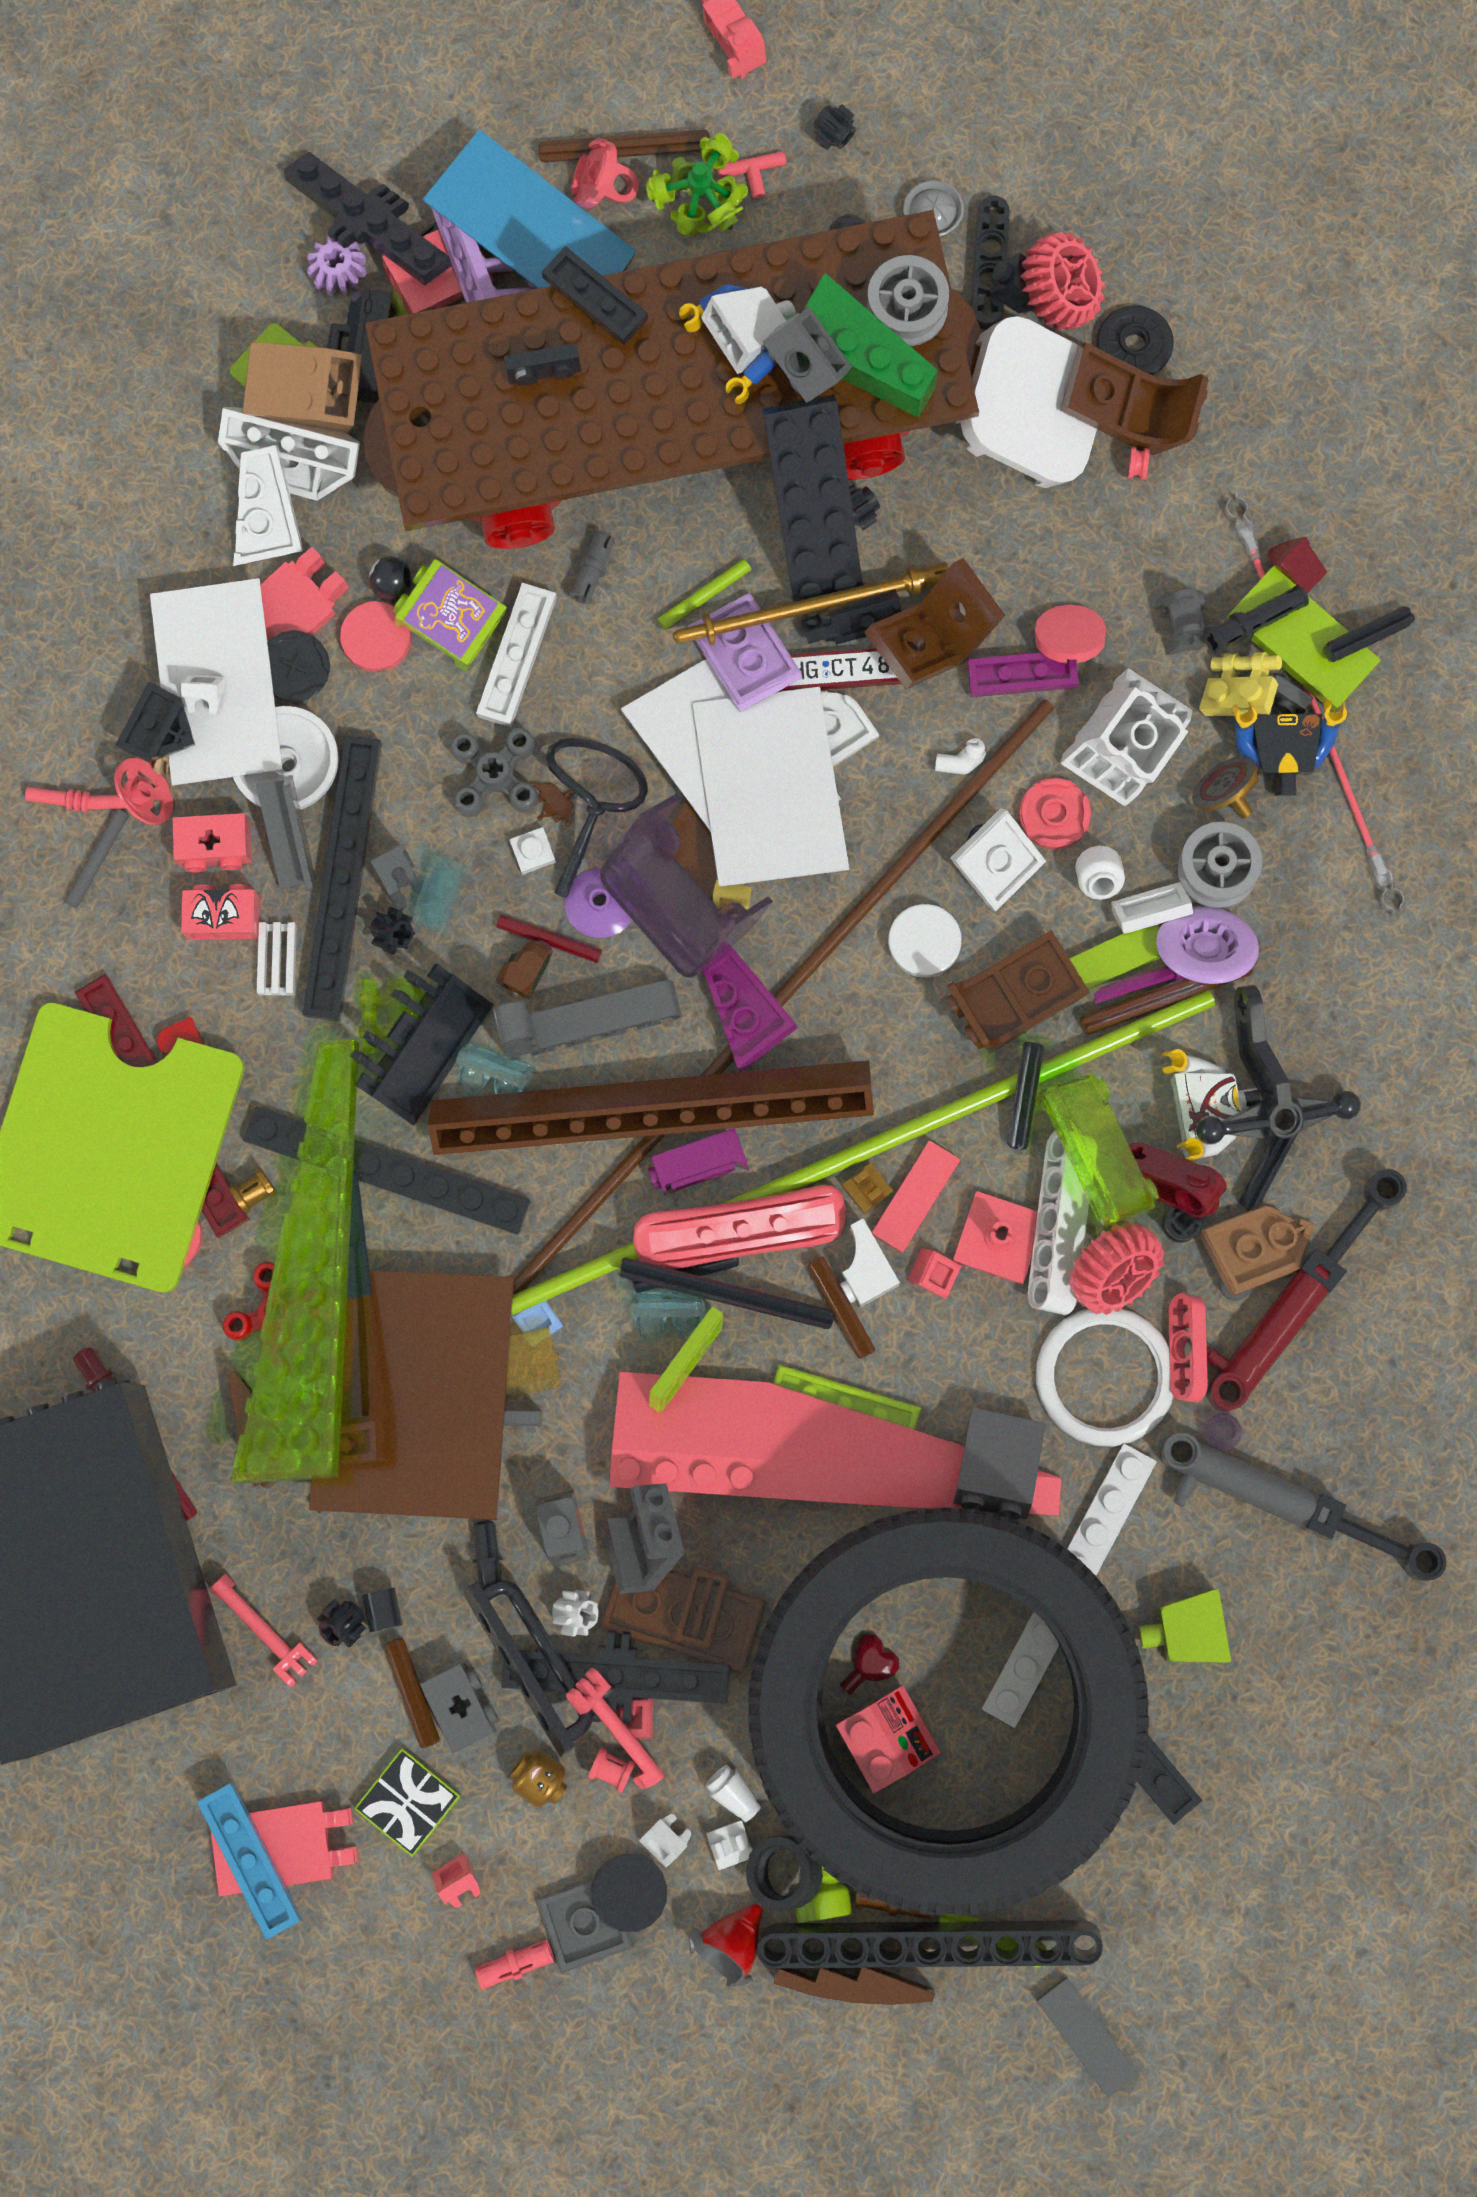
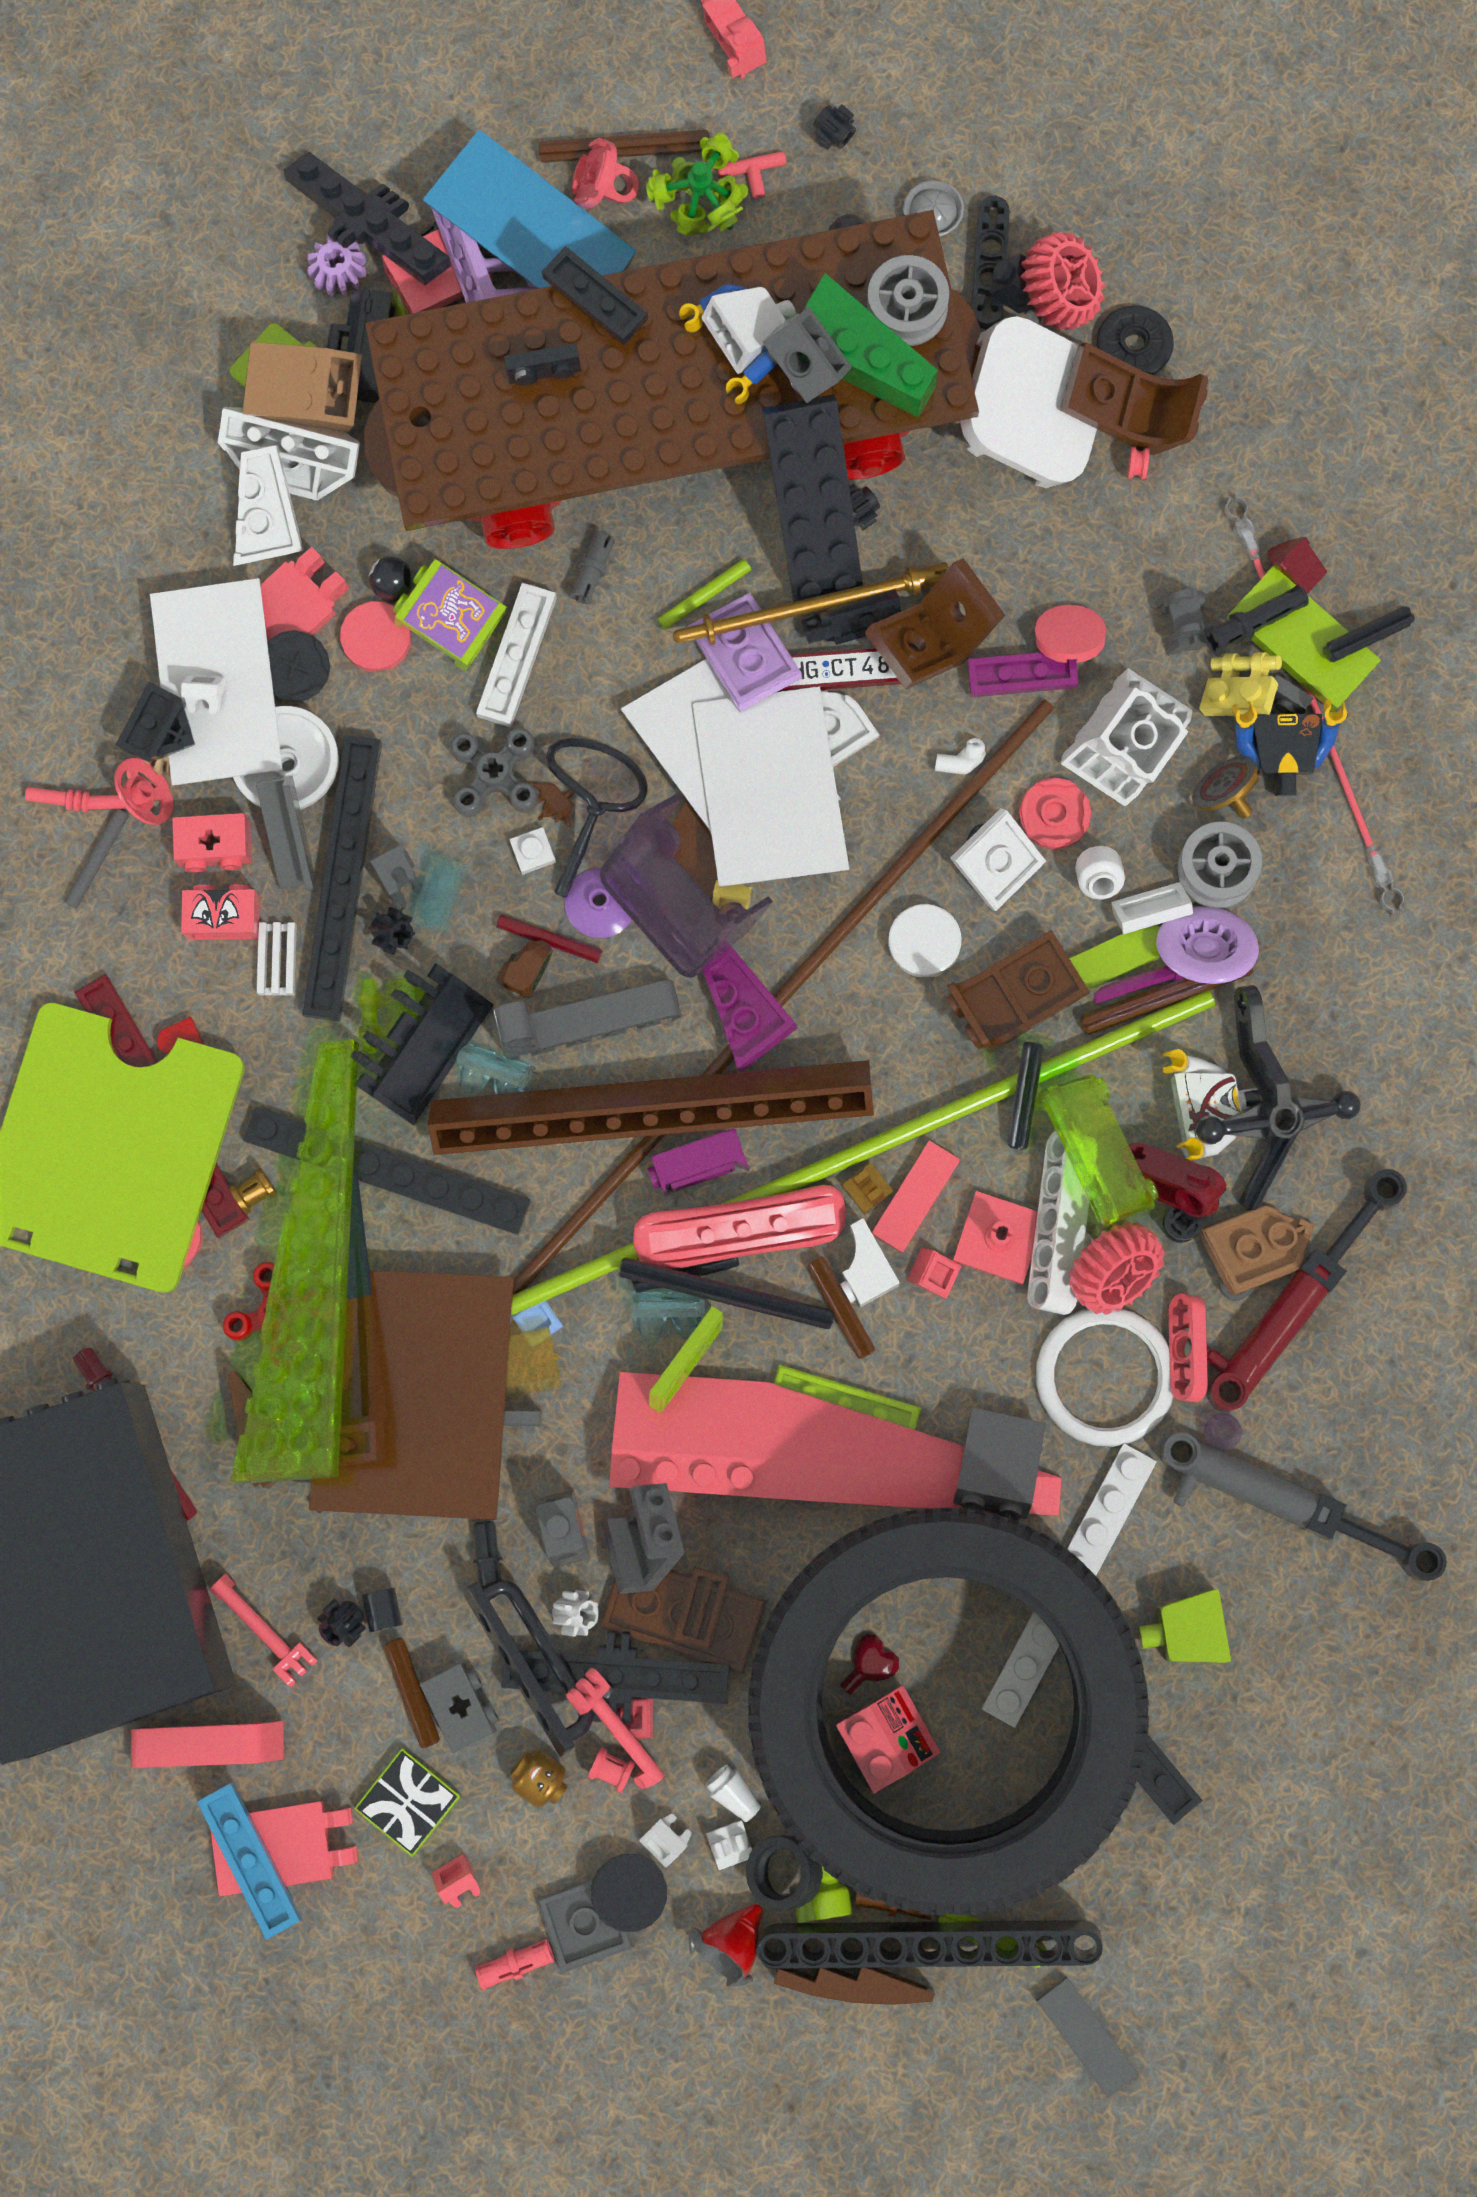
none -> coral beam [131,1721,285,1768]

